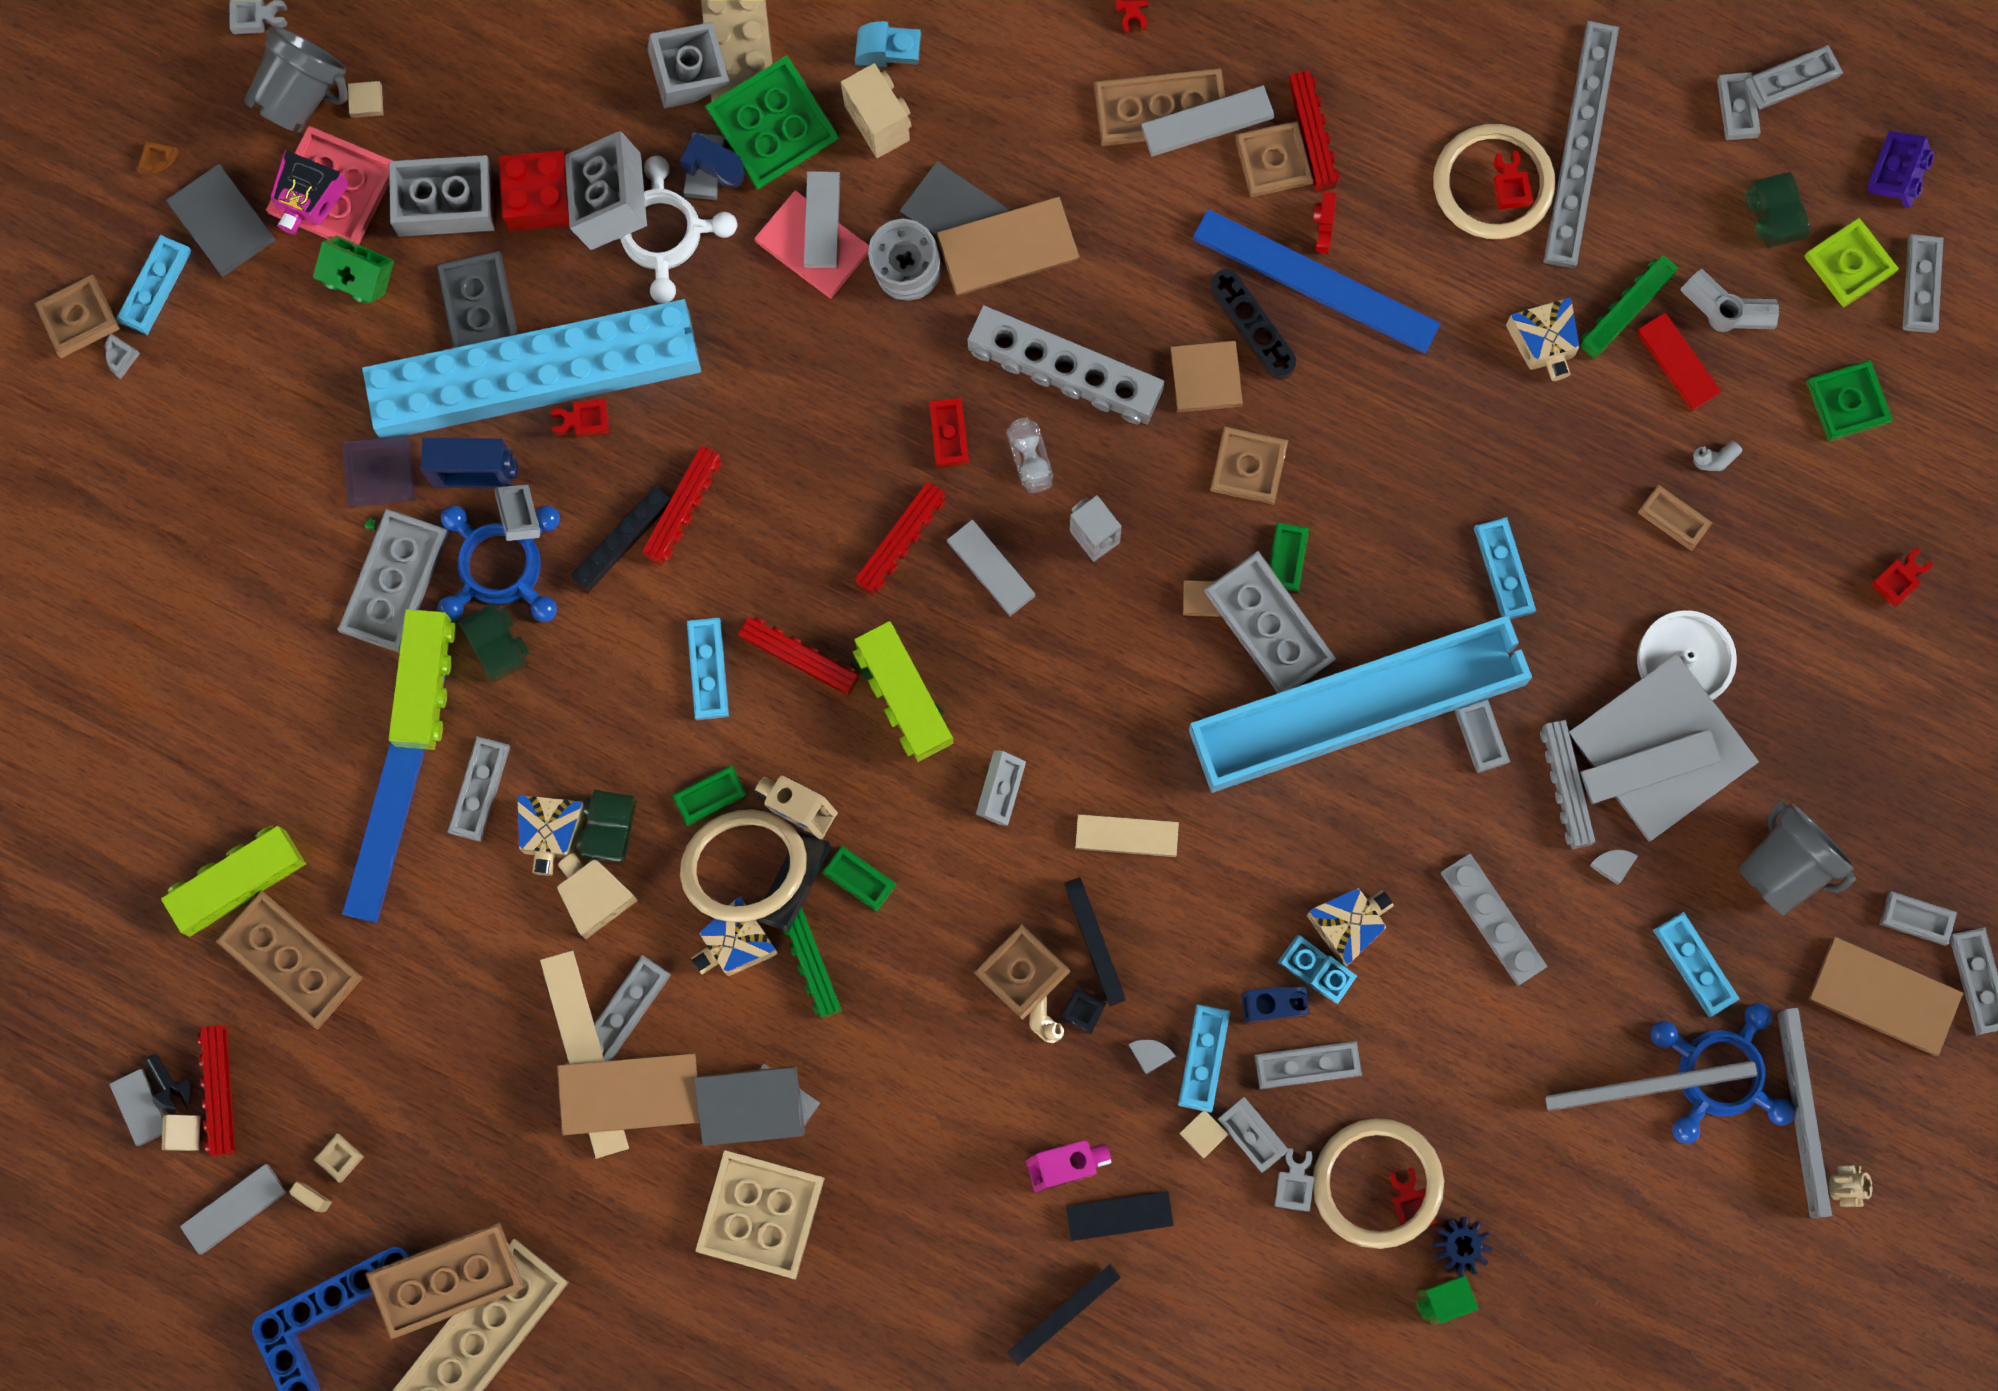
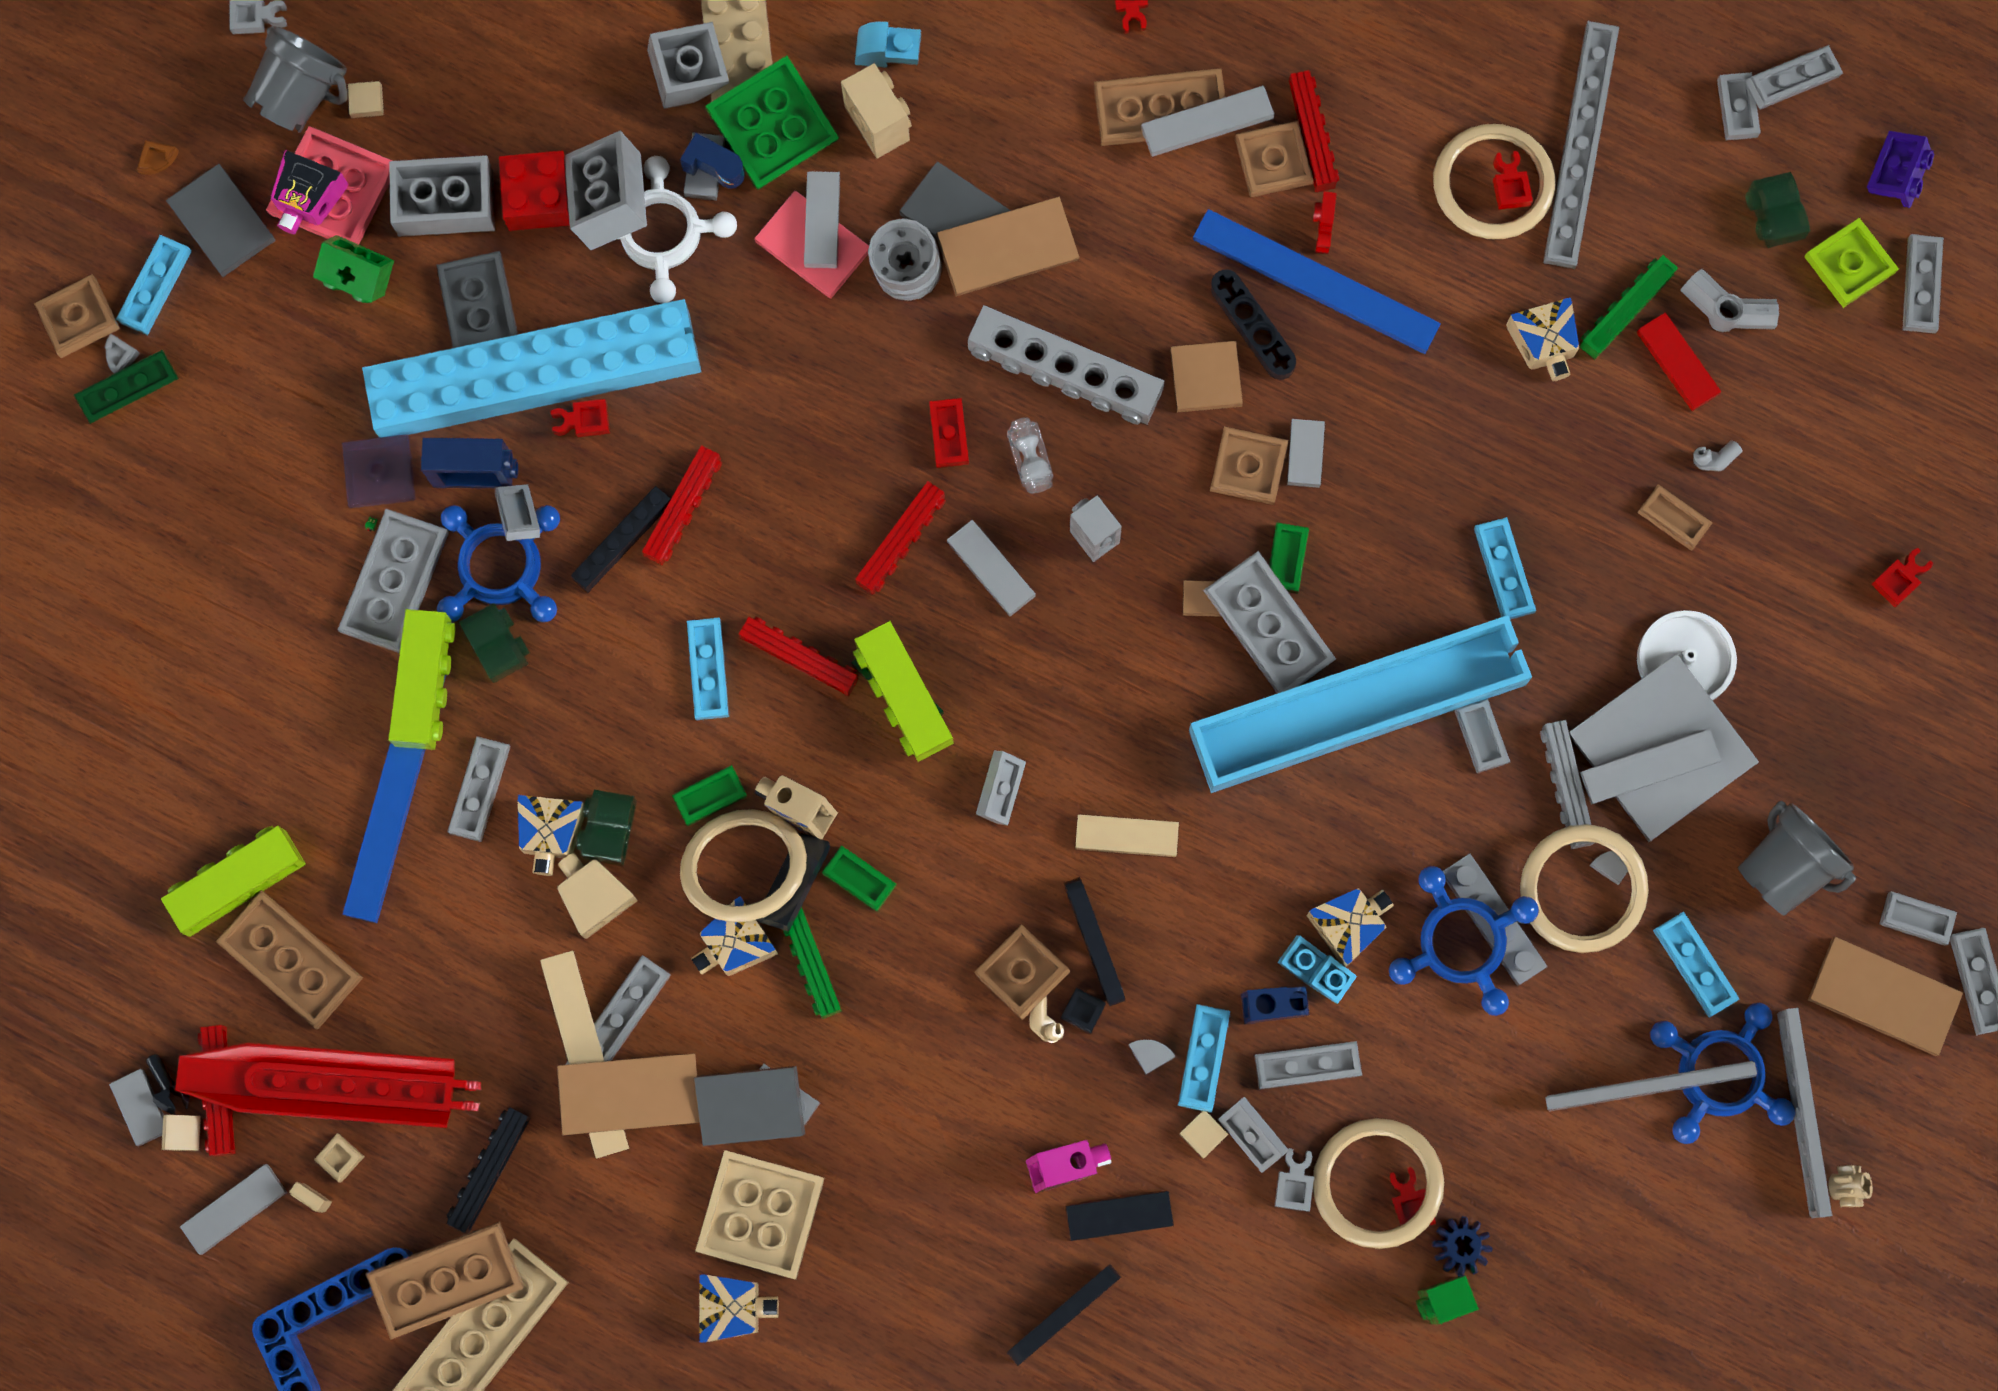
green tile [1806,360,1893,442] -> none
none -> dark green tile [74,350,179,424]
none -> red hinge [175,1043,481,1128]
none -> black piece [446,1107,531,1234]
none -> torso [700,1275,779,1343]
none -> light grey tile [1287,419,1325,488]
none -> blue piece [1389,866,1539,1016]
none -> tan wedge [1520,824,1649,953]

